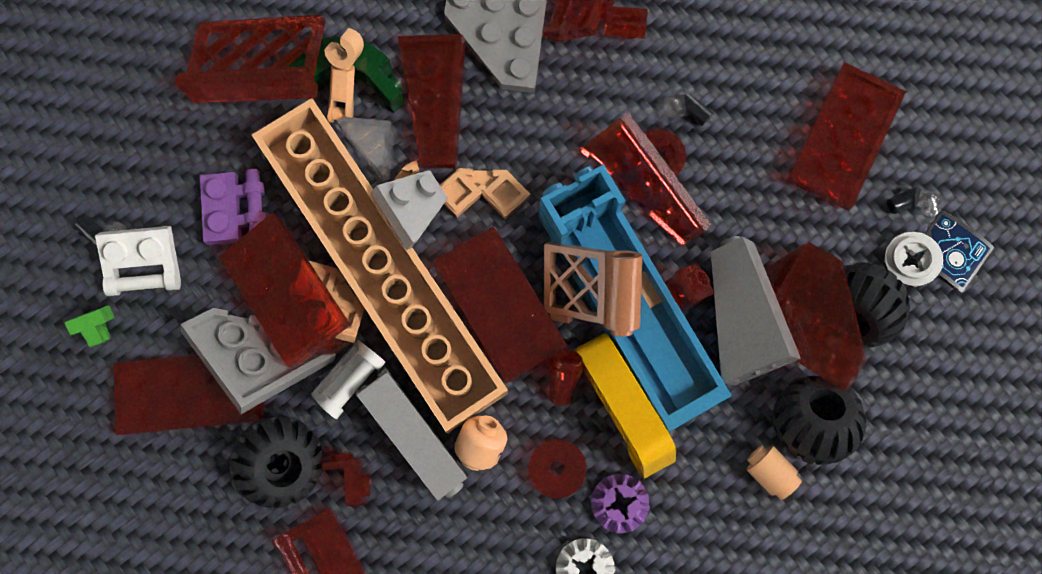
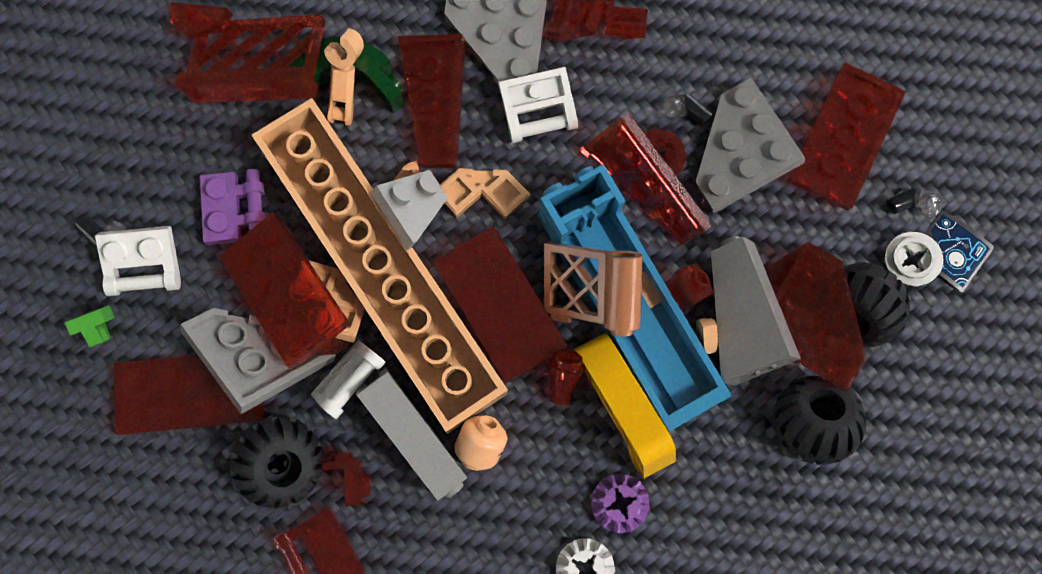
clear slope [337,117,395,182] -> none
clear red piece [528,439,586,498] -> none
light nougat brick [747,445,802,500] -> none
none -> clear red plate [169,2,233,40]
none -> white plate [498,67,578,143]
none -> light grey plate [696,78,805,214]
none -> light nougat tile [696,318,718,354]

